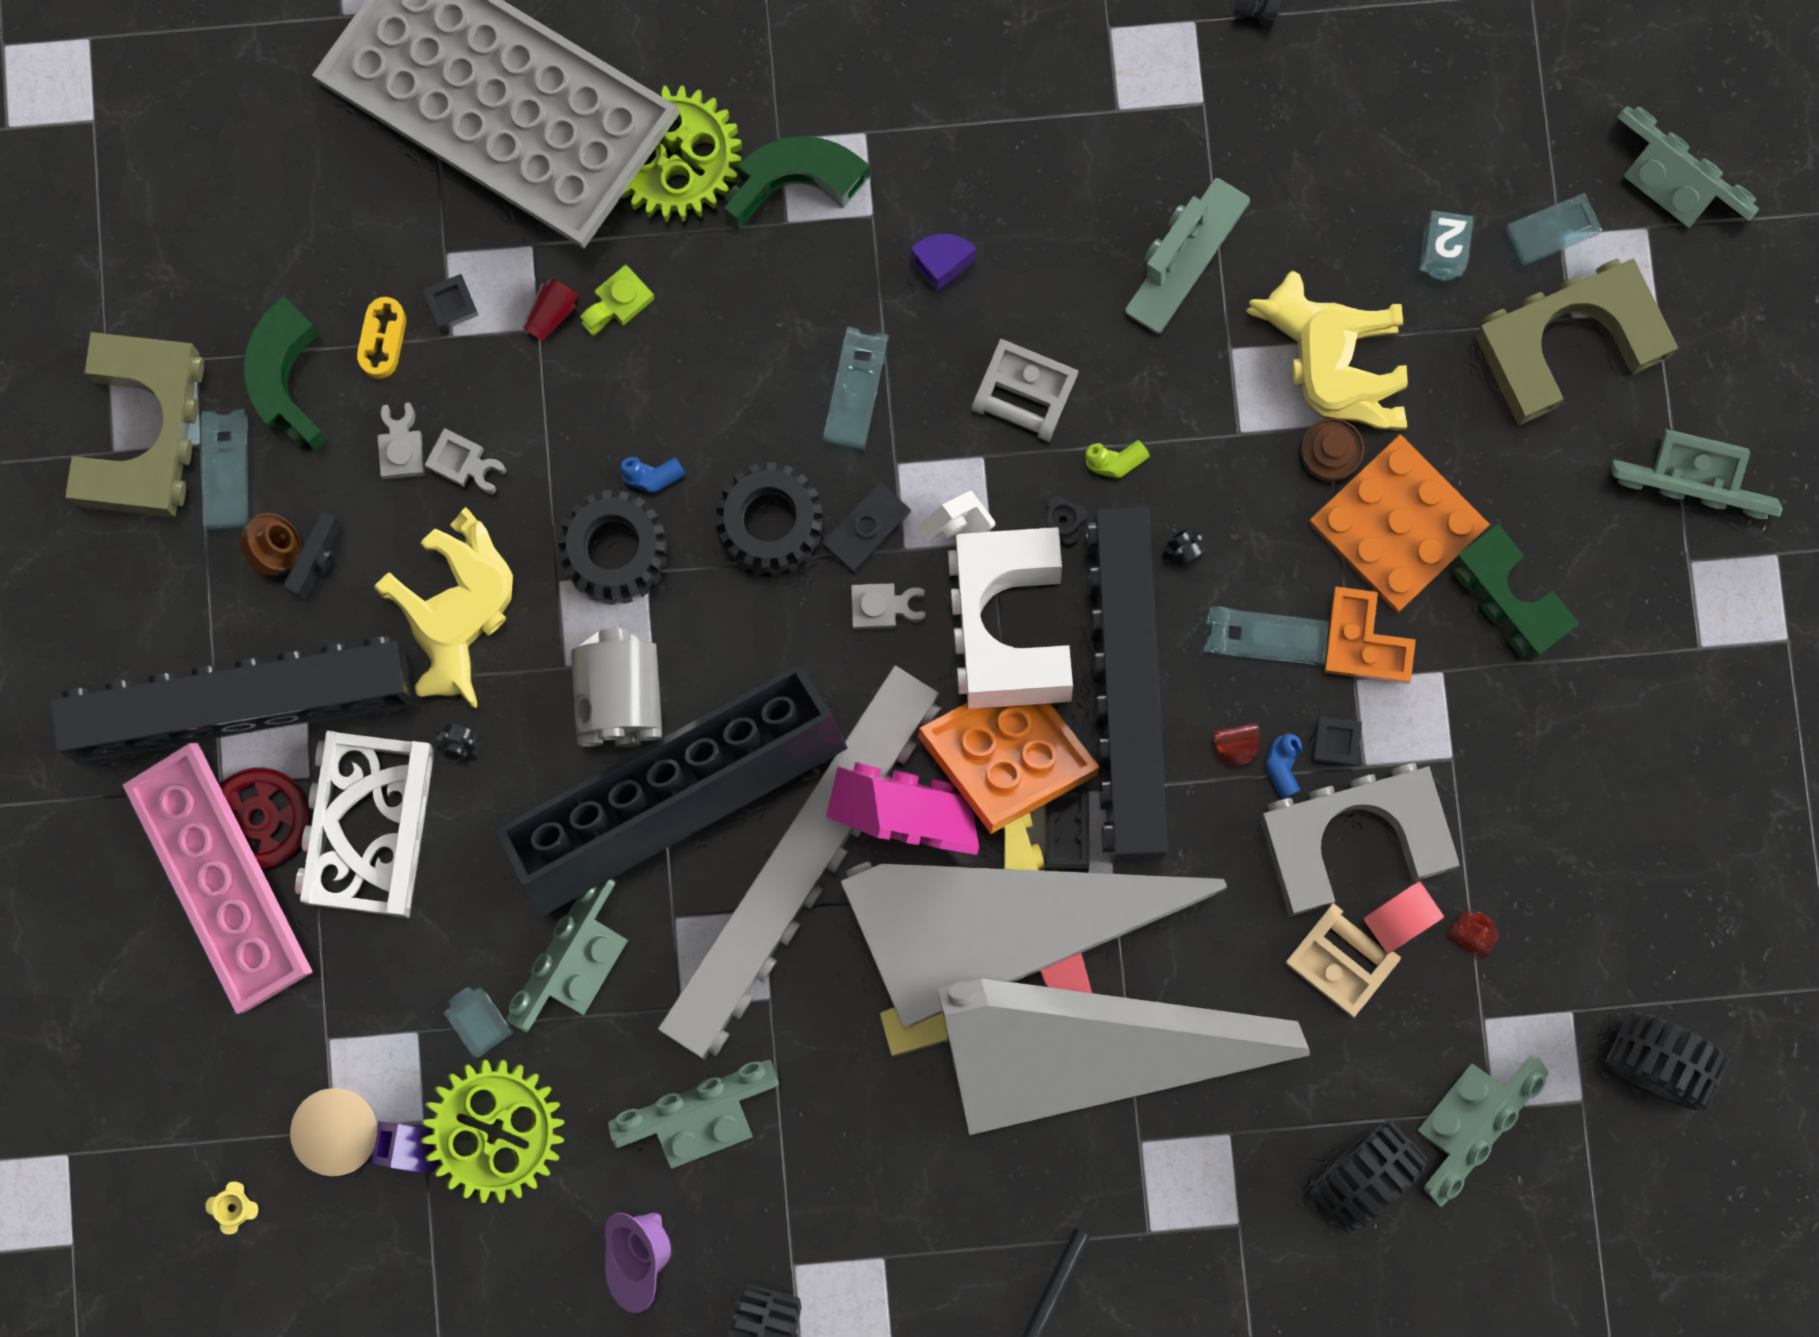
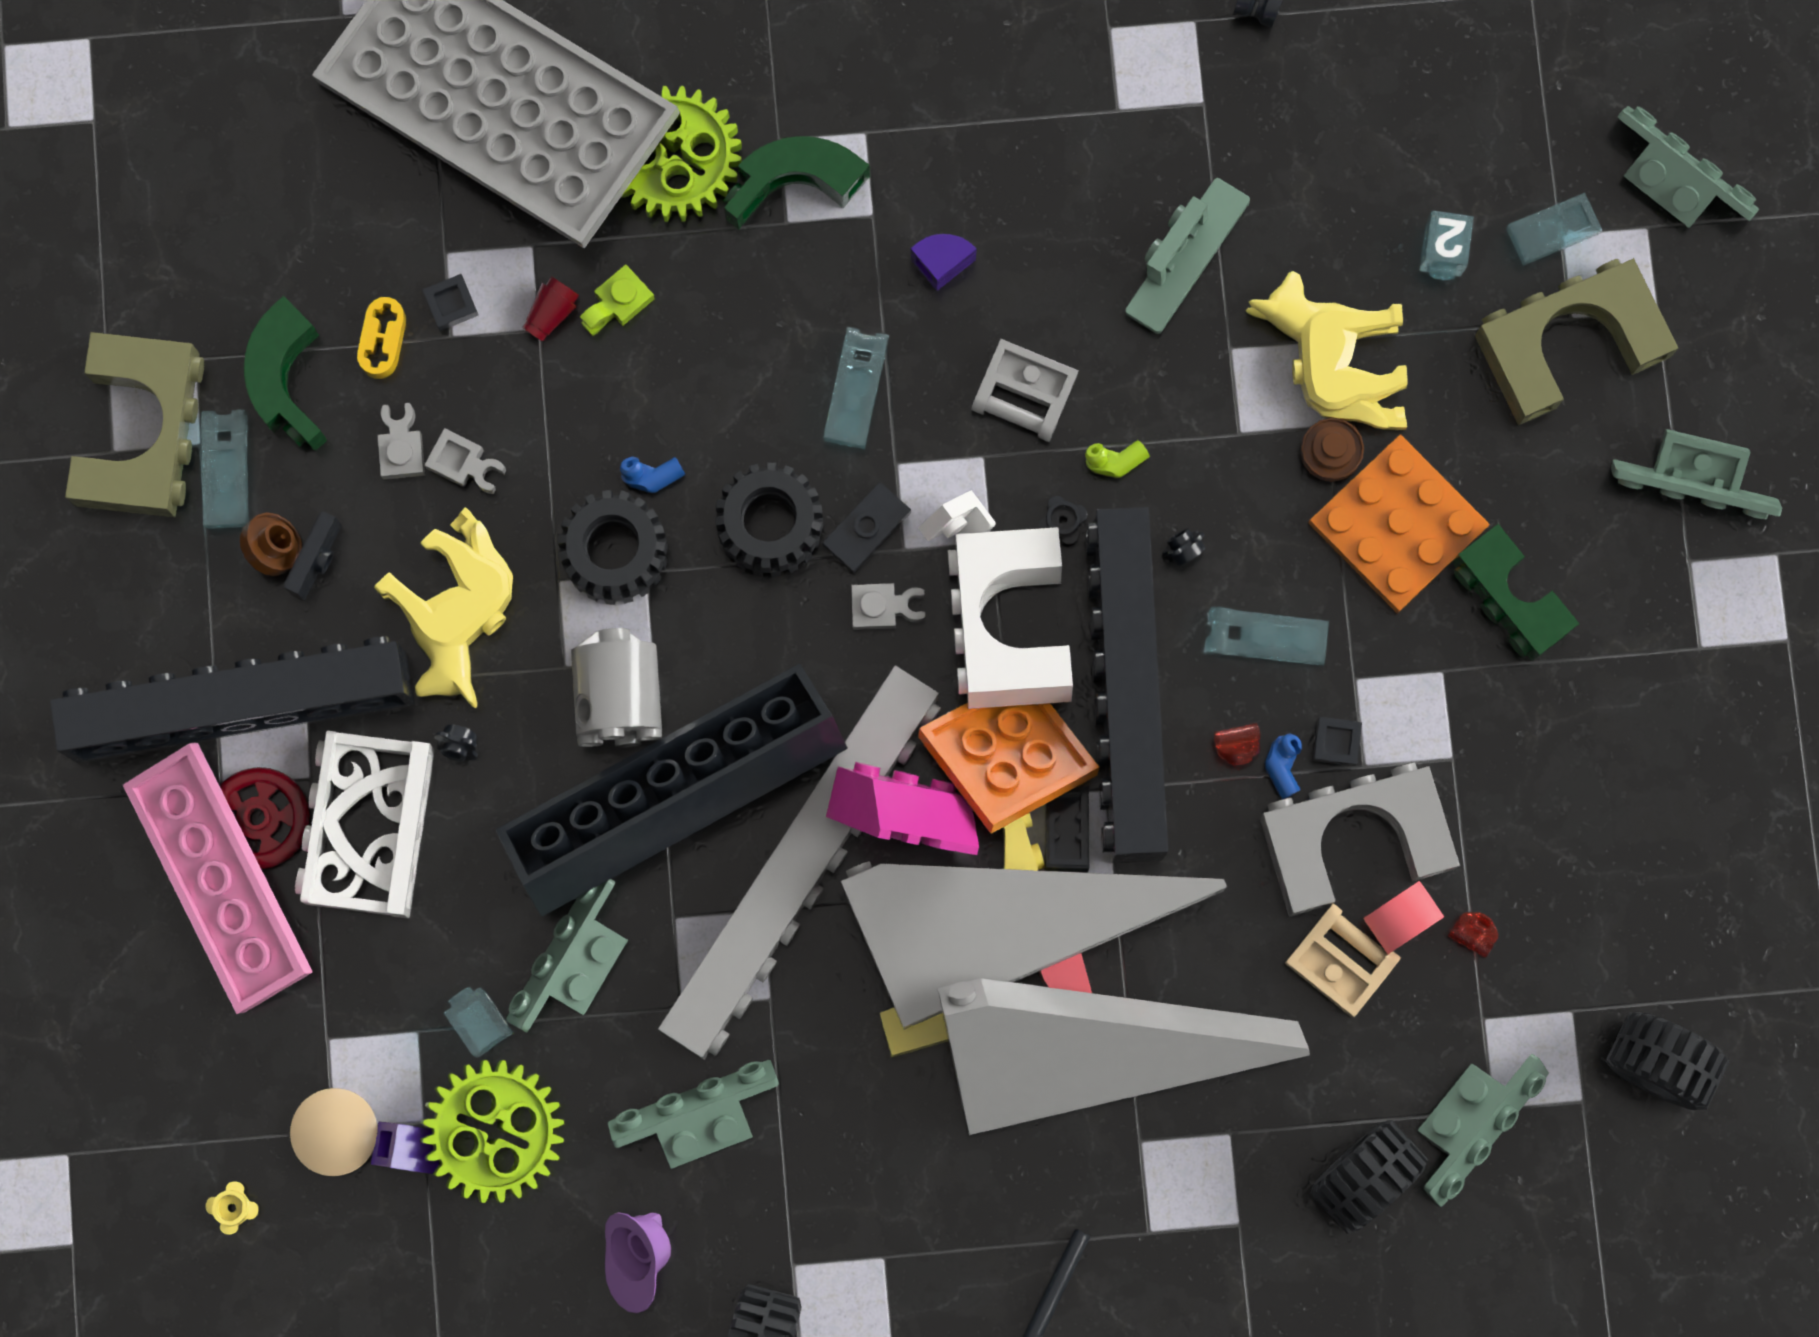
orange plate [1324,587,1416,684] -> none

